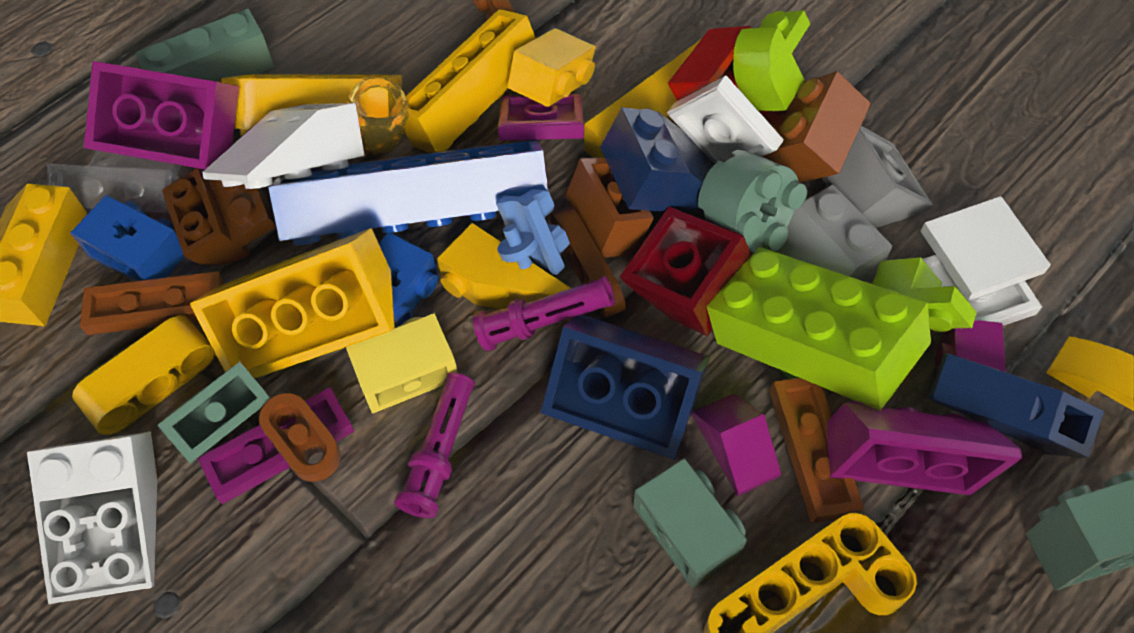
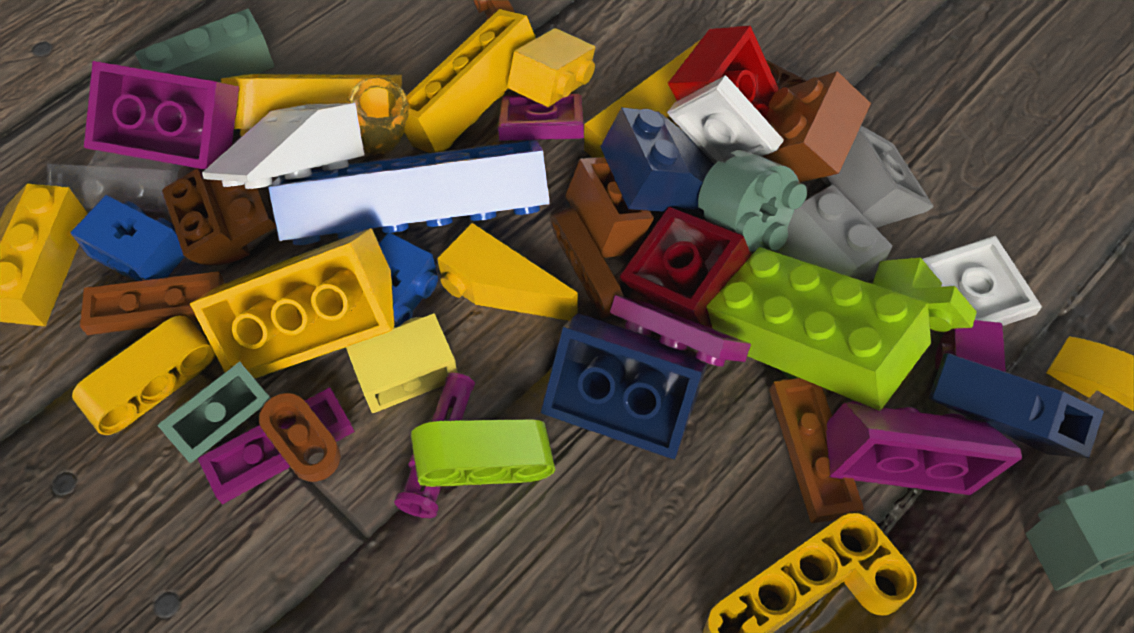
white slope [27,431,157,604] -> none
magenta pin [473,276,615,351] -> none
medium blue hips [496,189,570,275] -> none
sand green brick [633,458,747,588] -> none
magenta slope [692,394,781,497] -> none
lime brick [733,10,810,111] -> none
white tile [921,196,1051,301] -> none
none -> lime beam [411,420,556,487]
none -> magenta plate [610,295,751,367]

